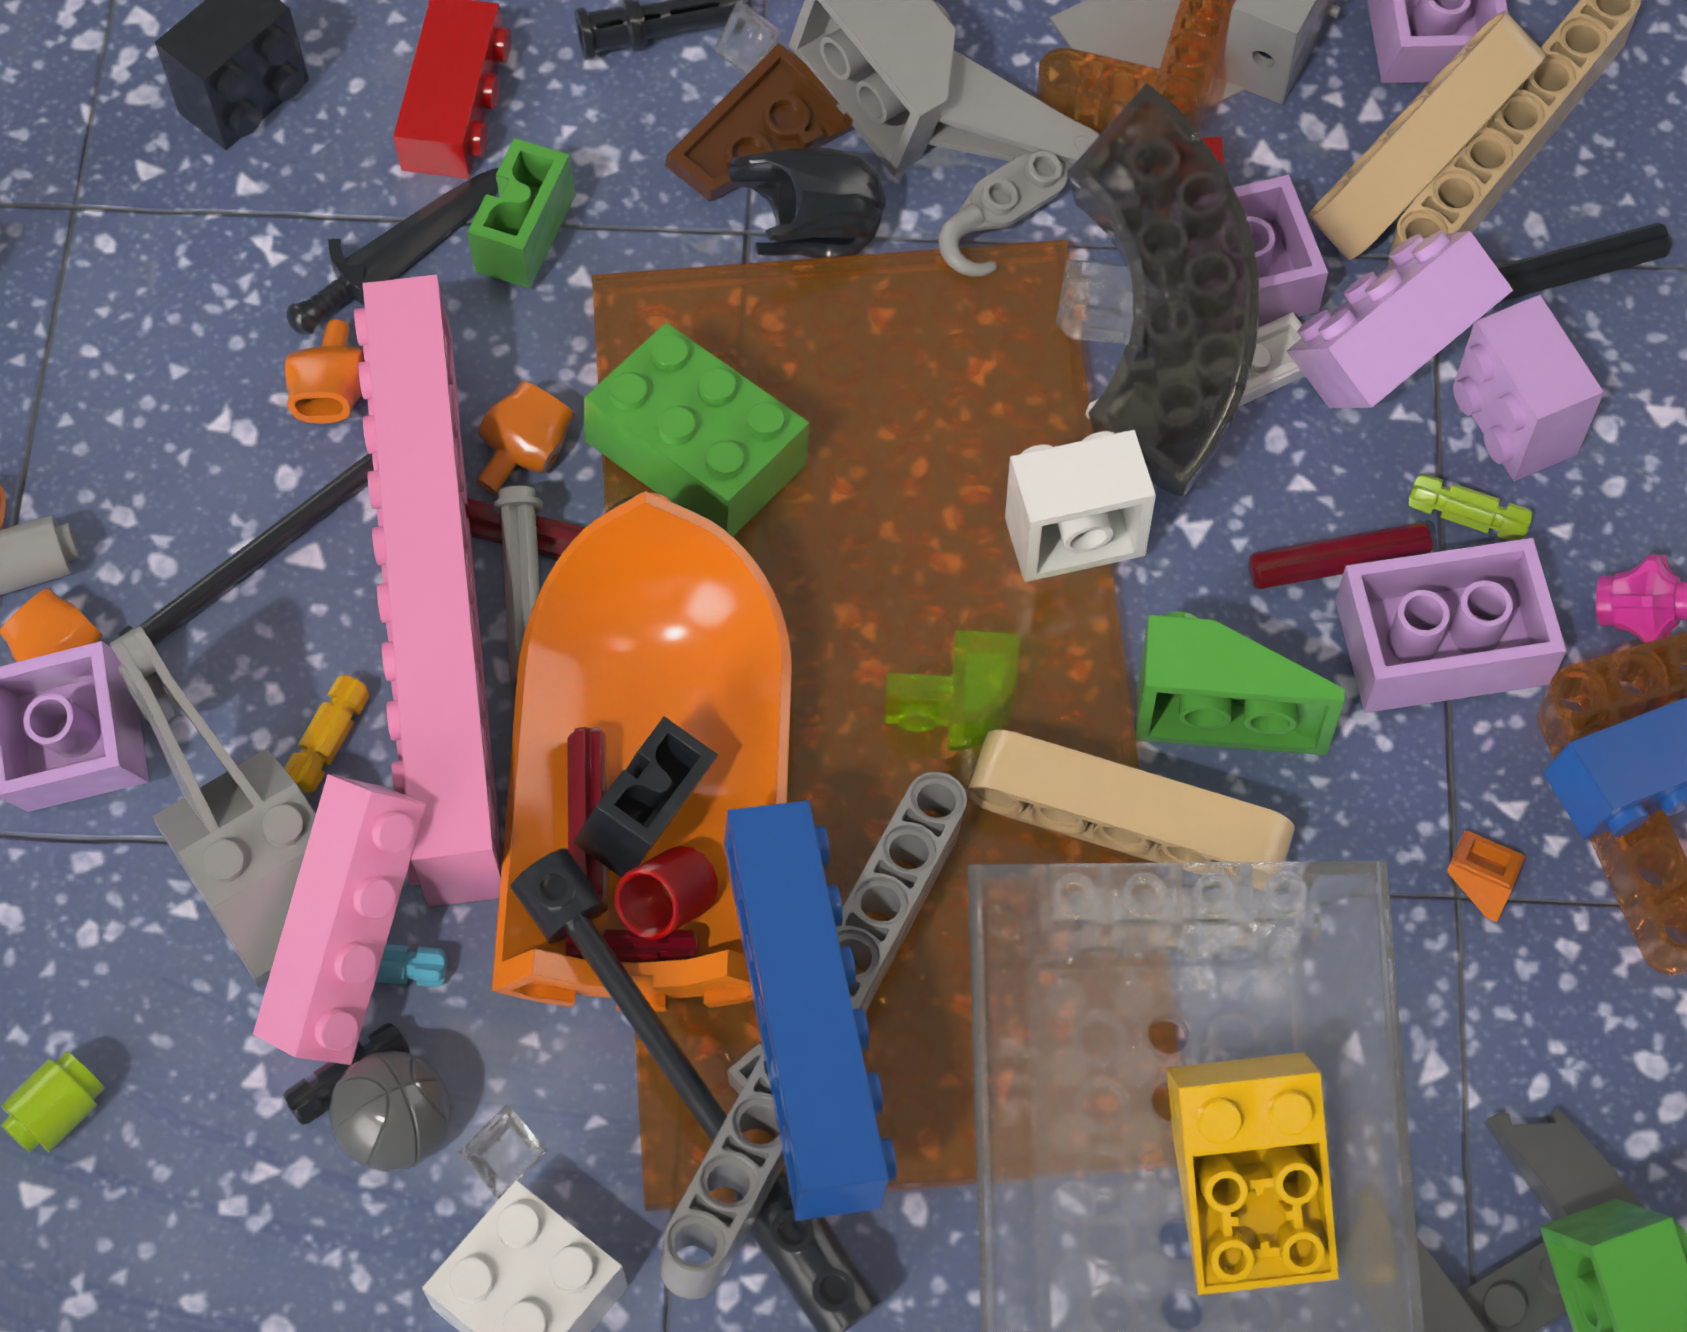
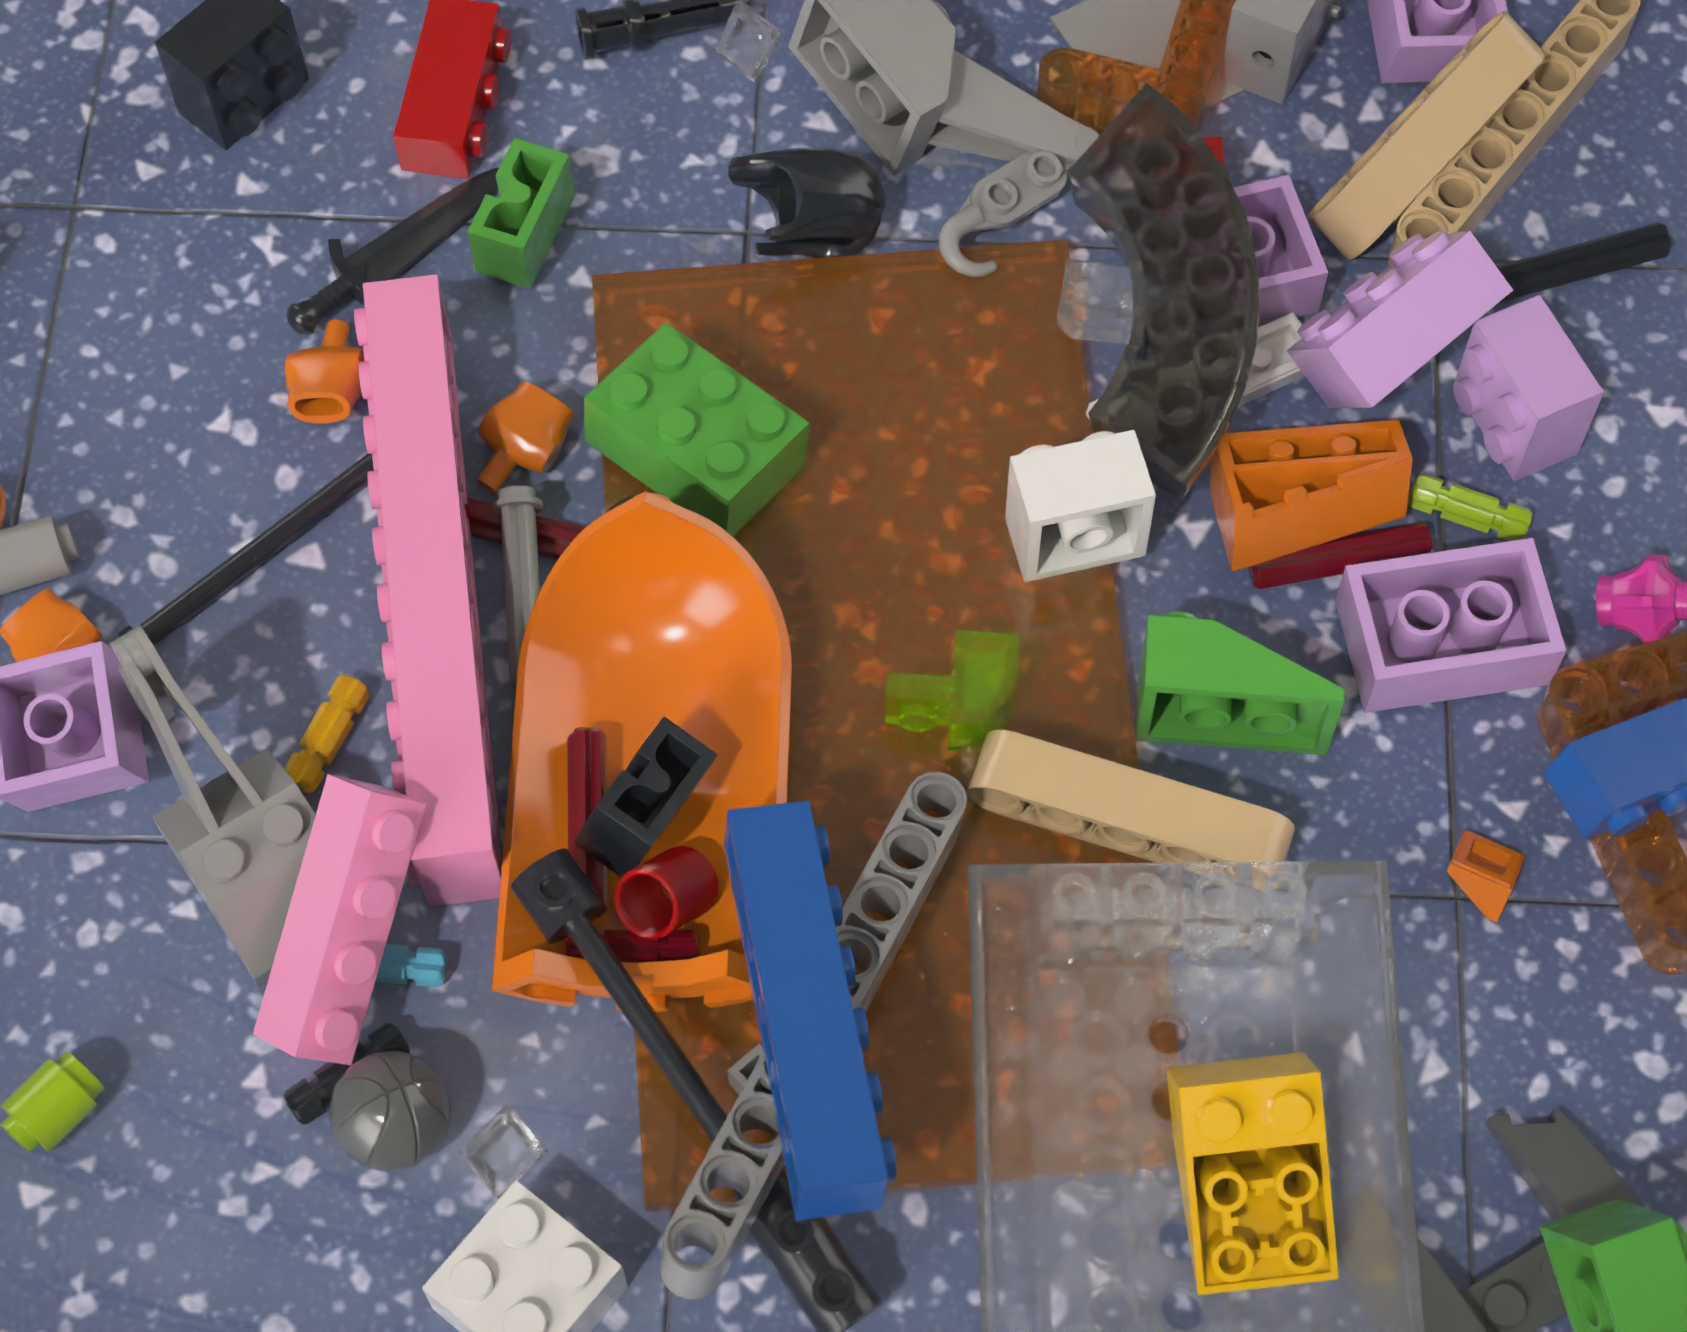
reddish brown wing [665,43,855,202] -> none
none -> orange wedge [1210,420,1413,572]

